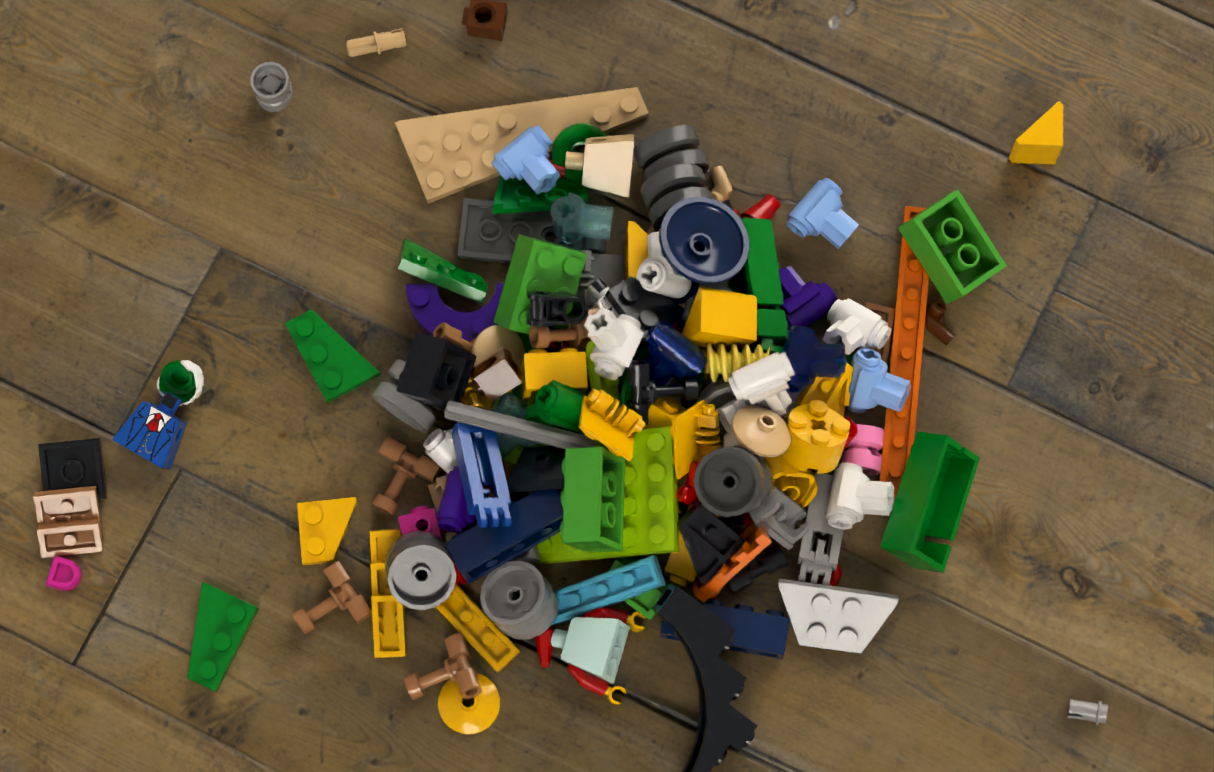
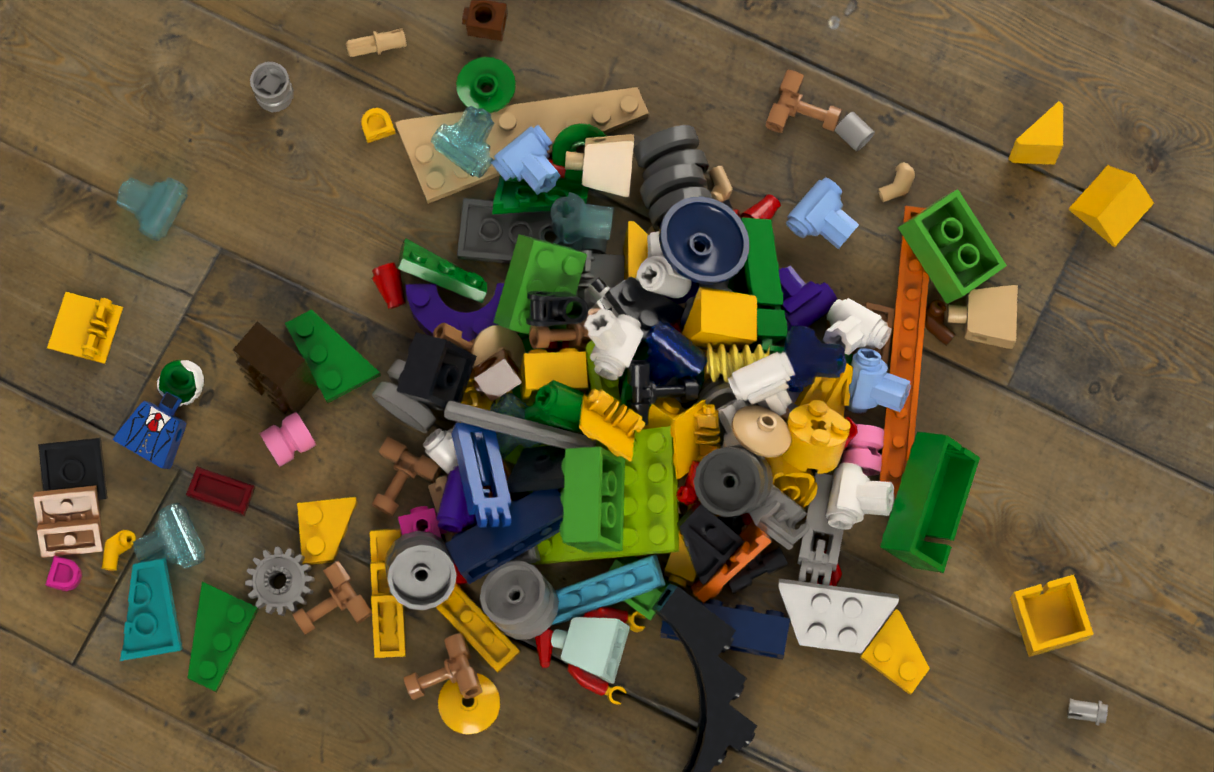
none -> yellow hinge [47,292,123,364]
none -> yellow arm [101,530,136,571]
none -> clear light blue piece [116,177,188,241]
none -> teal wing [120,558,183,661]
none -> clear light blue piece [133,503,206,569]
none -> dark red tile [186,466,255,516]
none -> dark brown brick [233,321,319,414]
none -> light grey gear [245,547,315,616]
none -> bright pink wheel [259,411,316,467]
none -> yellow tile [361,108,396,143]
none -> red cone [371,262,406,309]
none -> clear light blue piece [431,106,495,178]
none -> green dish [456,57,516,114]
none -> medium nougat bar [766,70,842,133]
none -> light grey beam [835,111,875,152]
none -> yellow wing [860,609,930,695]
none -> tan arm [878,163,915,202]
none -> tan torso [947,285,1018,349]
none -> yellow piece [1010,575,1094,657]
none -> yellow slope [1069,165,1154,248]

